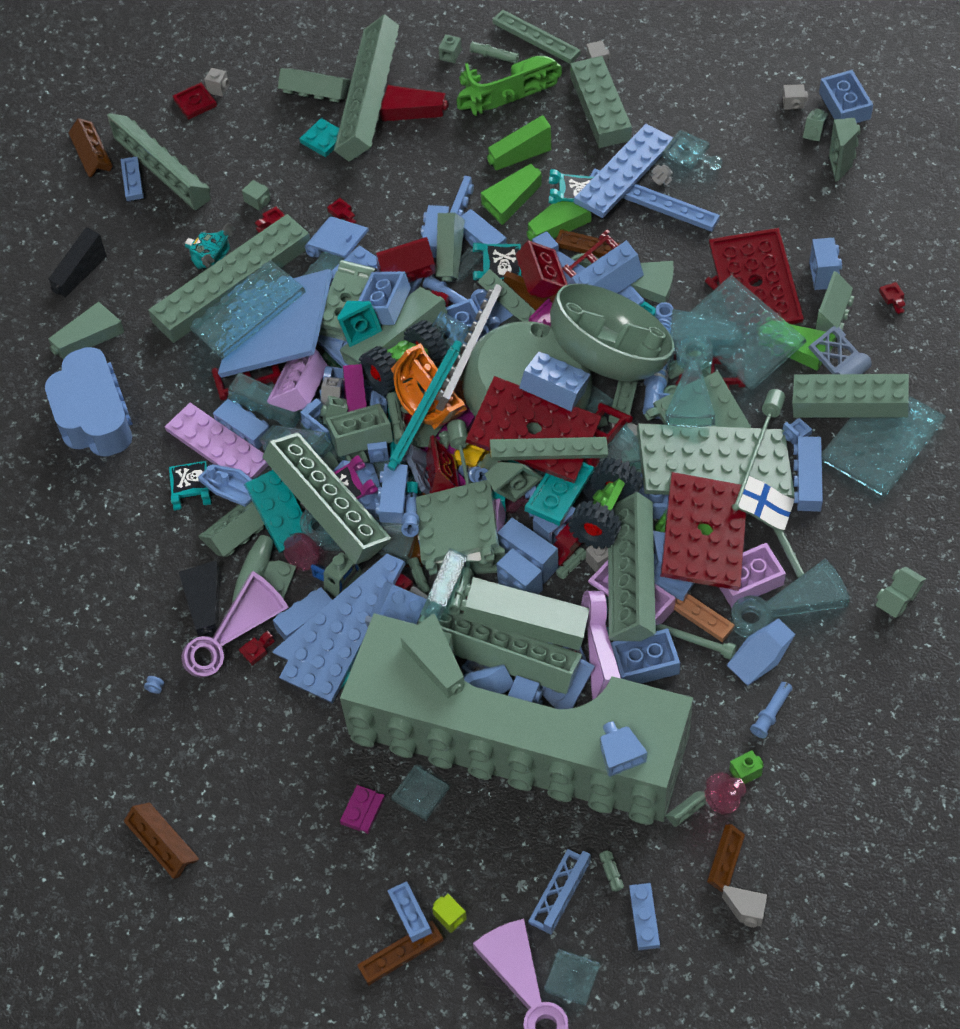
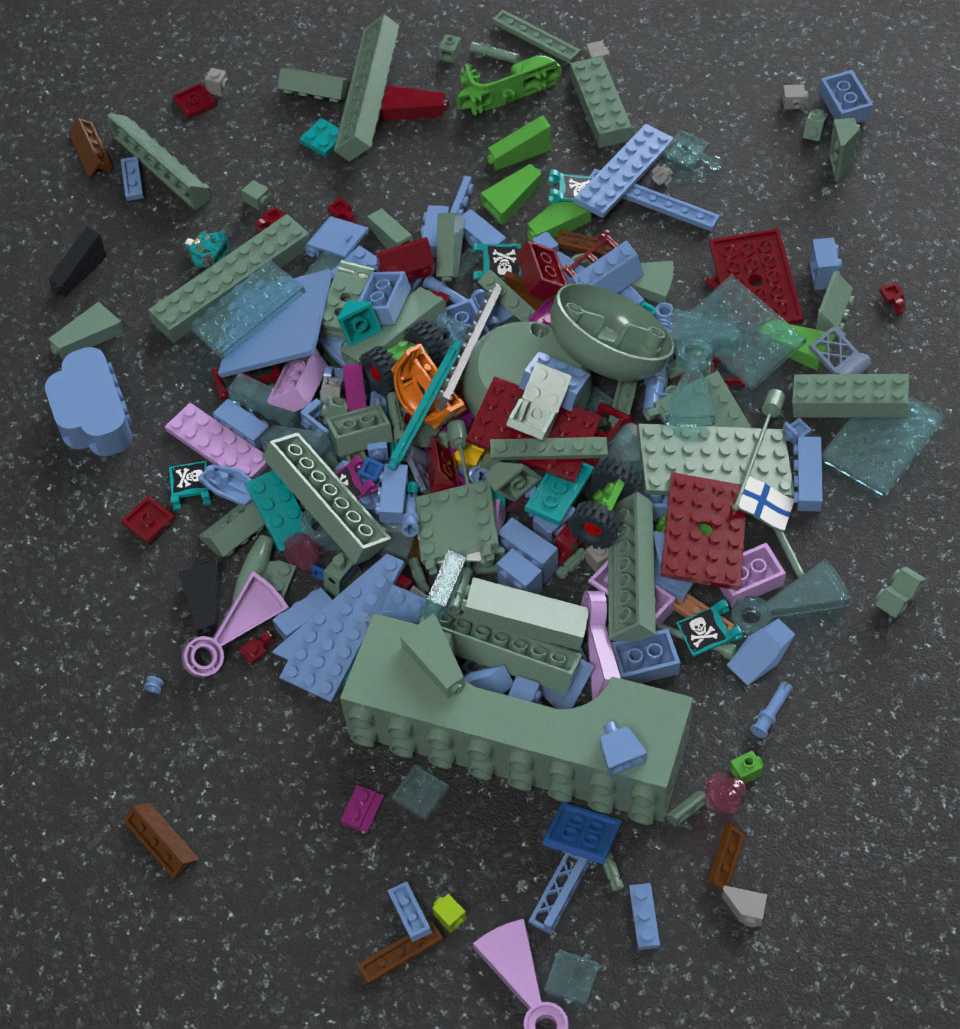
none -> dark red plate [121,496,176,545]
none -> blue slope [358,457,385,485]
none -> sand green slope [367,209,413,249]
none -> bracket [506,362,573,440]
none -> blue plate [543,802,622,864]
none -> flag [676,599,743,657]

